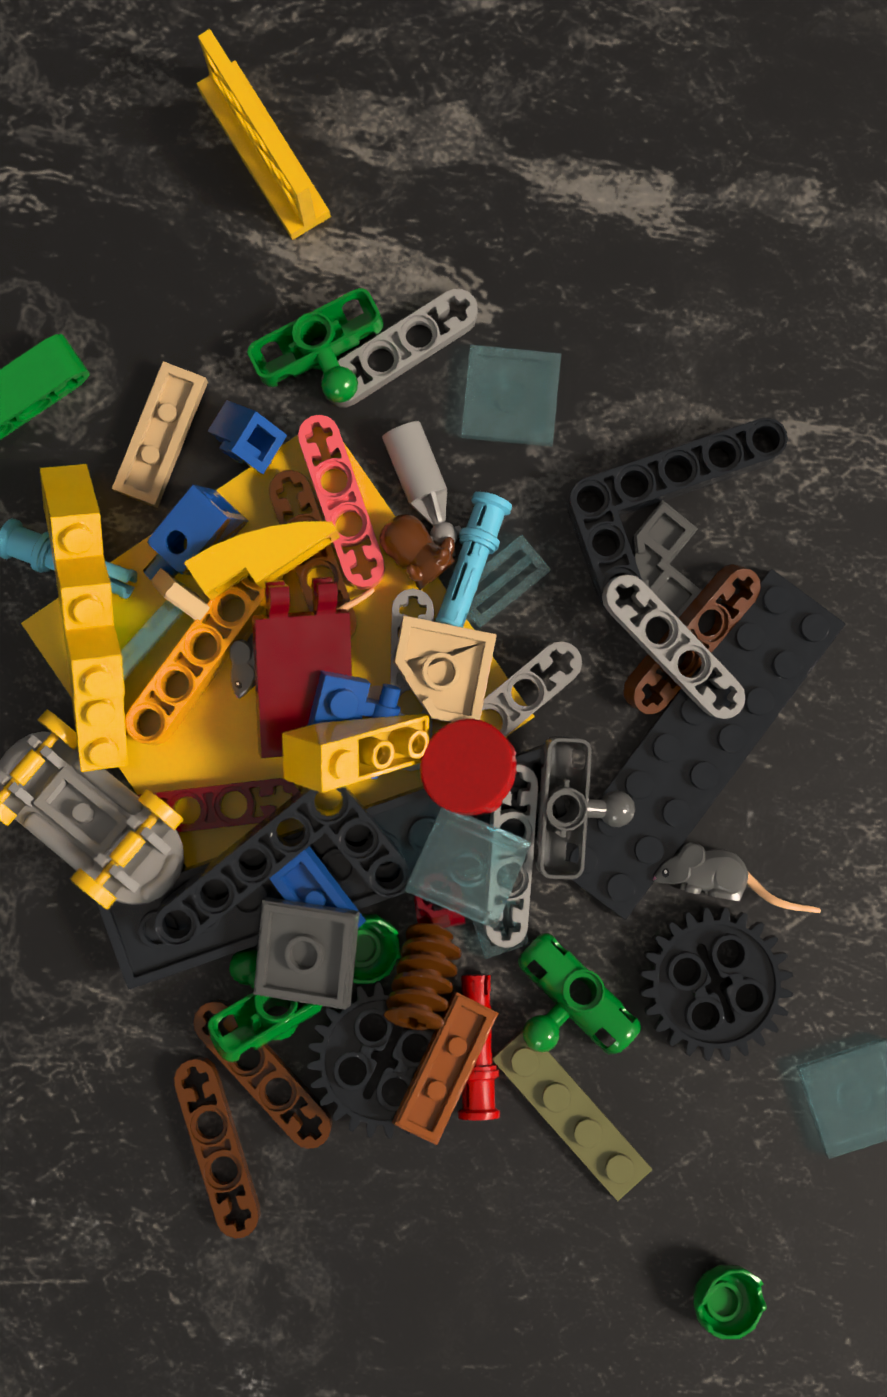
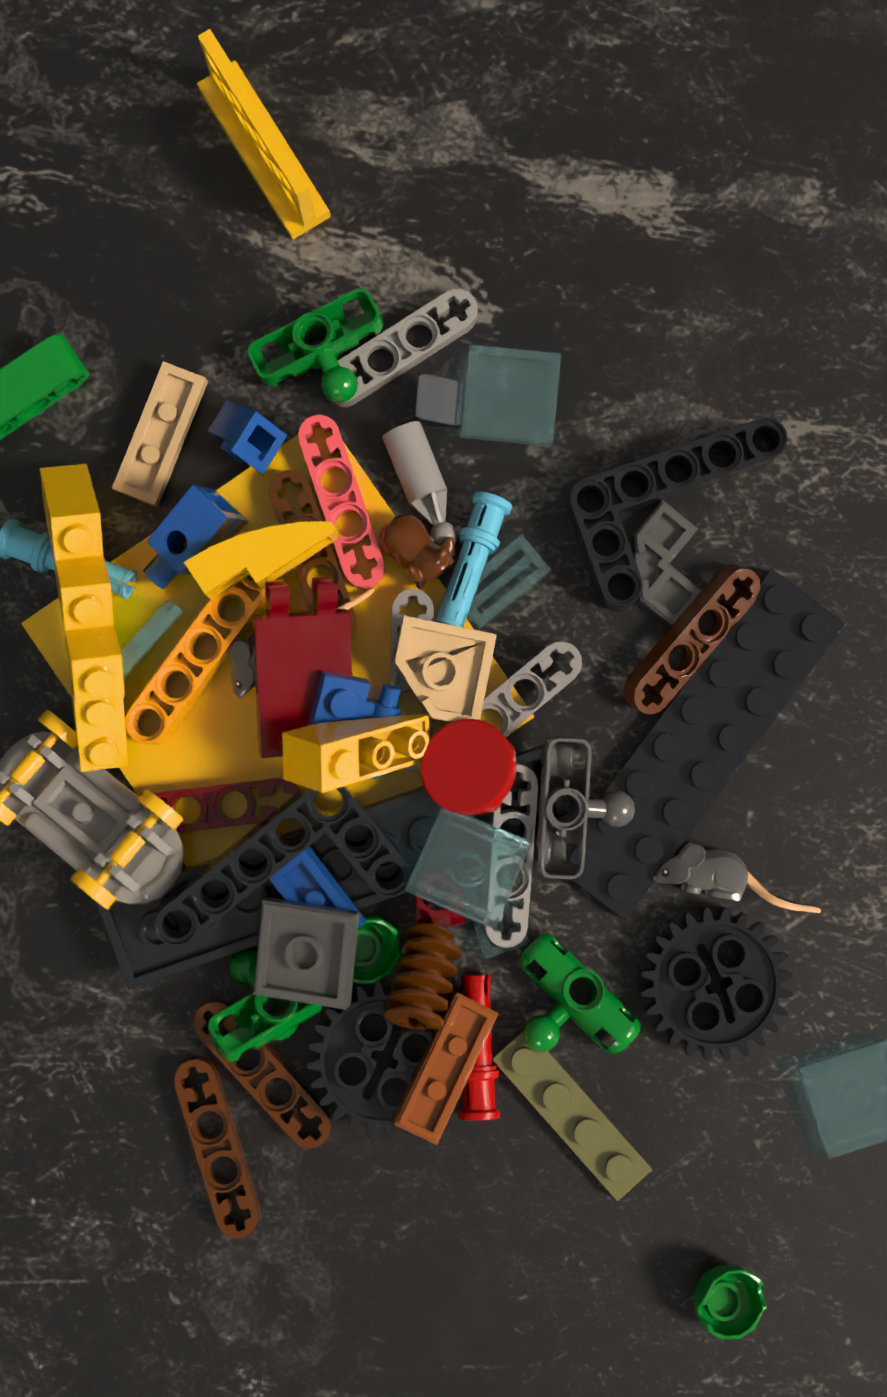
tan tile [151,568,210,620] -> none
light grey beam [602,575,745,719] -> none
none -> slope [414,373,464,428]

